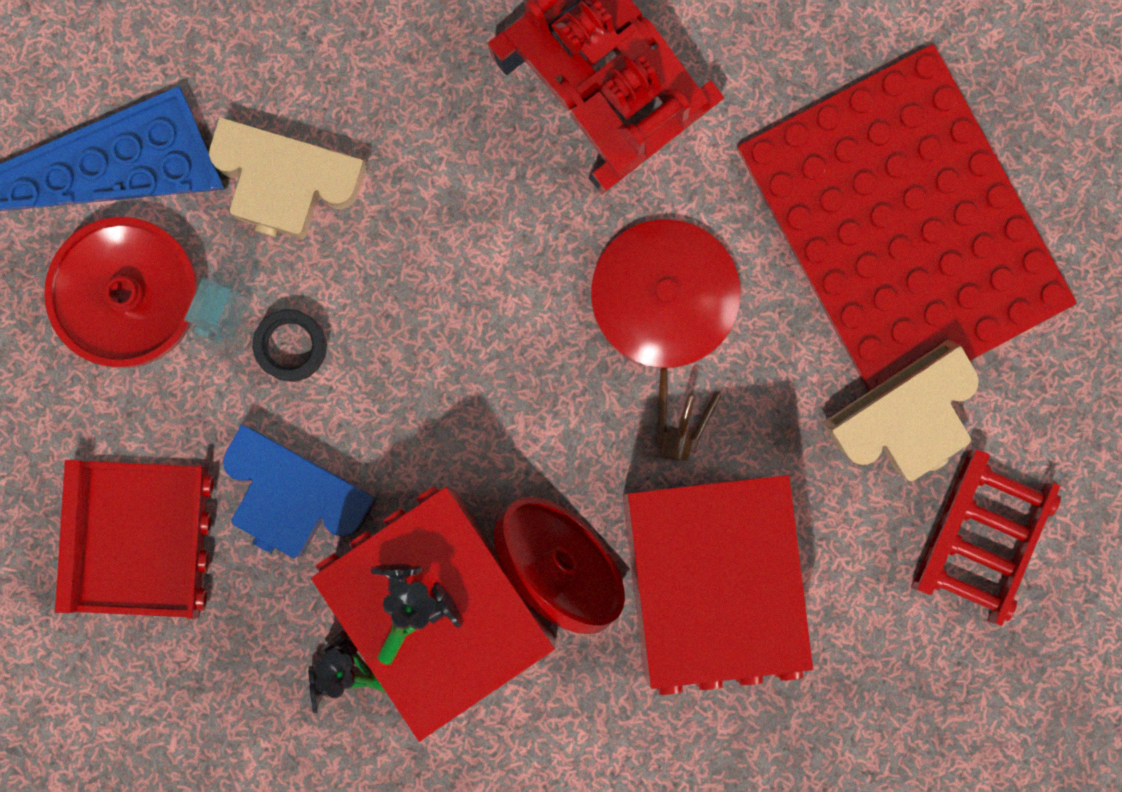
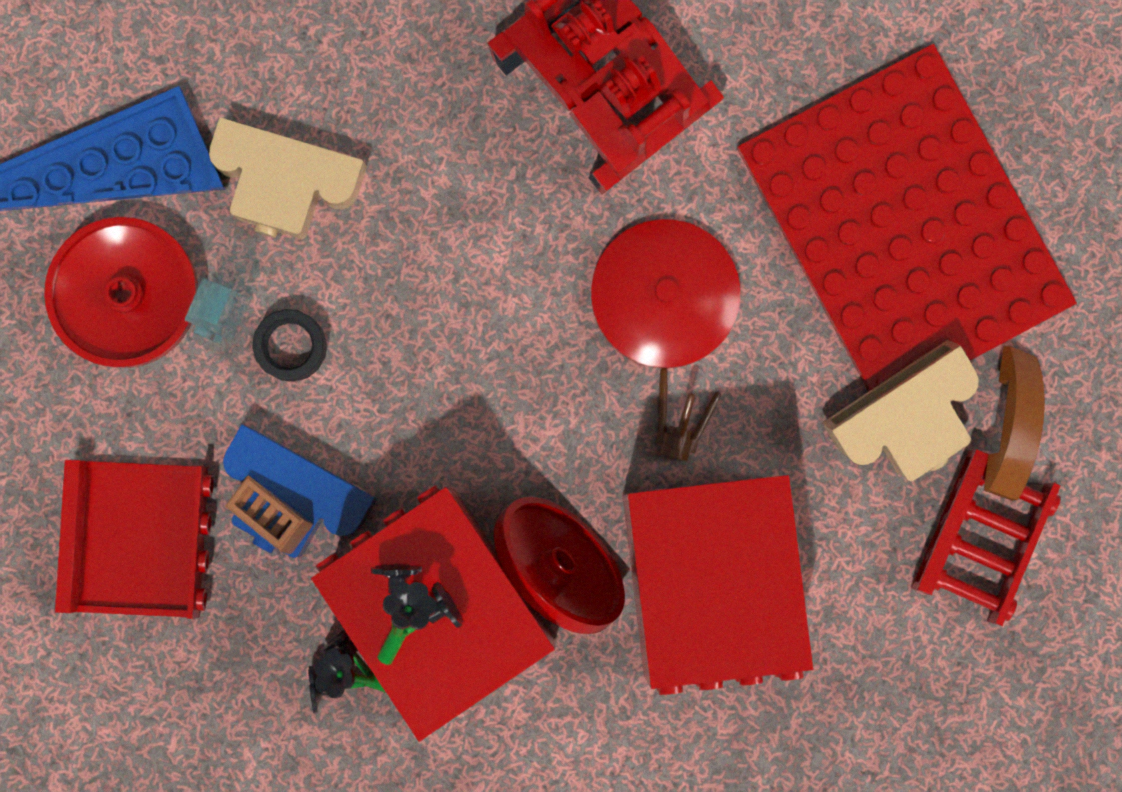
none -> nougat slope [225,476,313,554]
none -> dark orange slope [984,345,1045,501]

